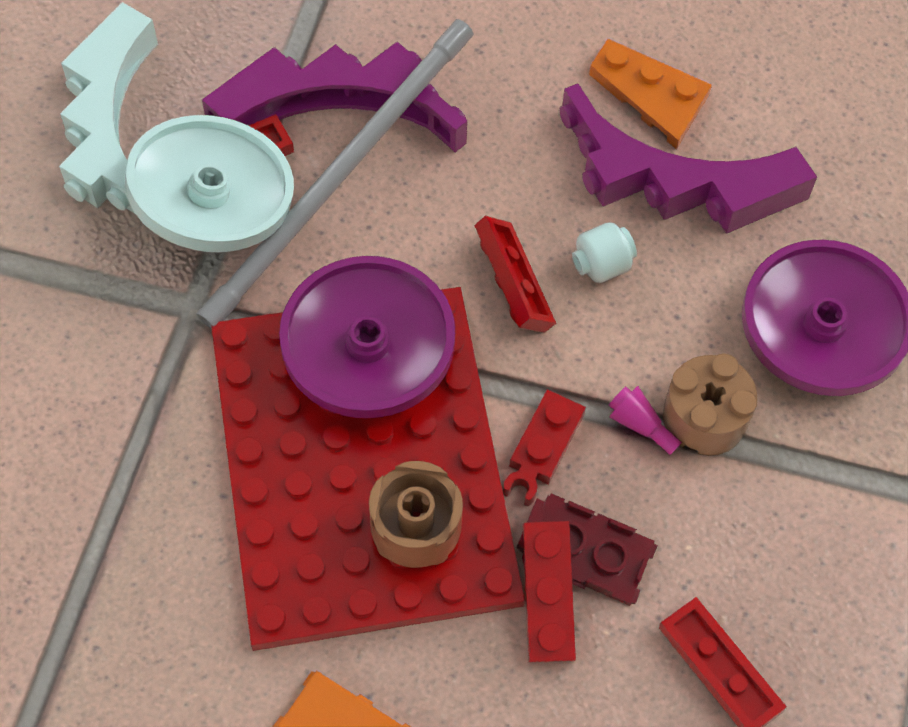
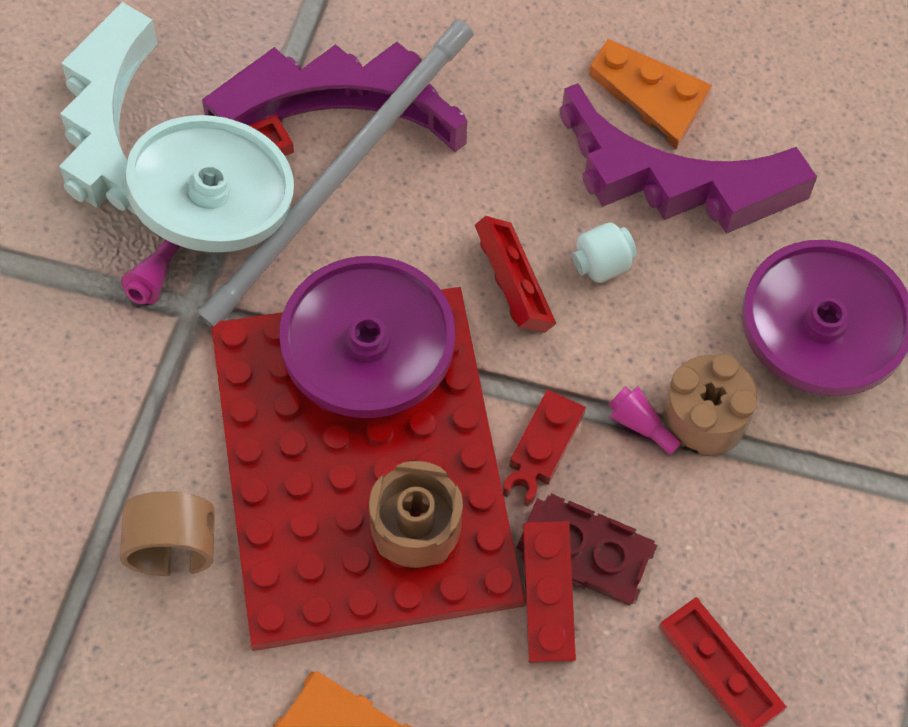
none -> medium nougat piece [120,491,215,576]
none -> dark pink cone [121,240,180,304]

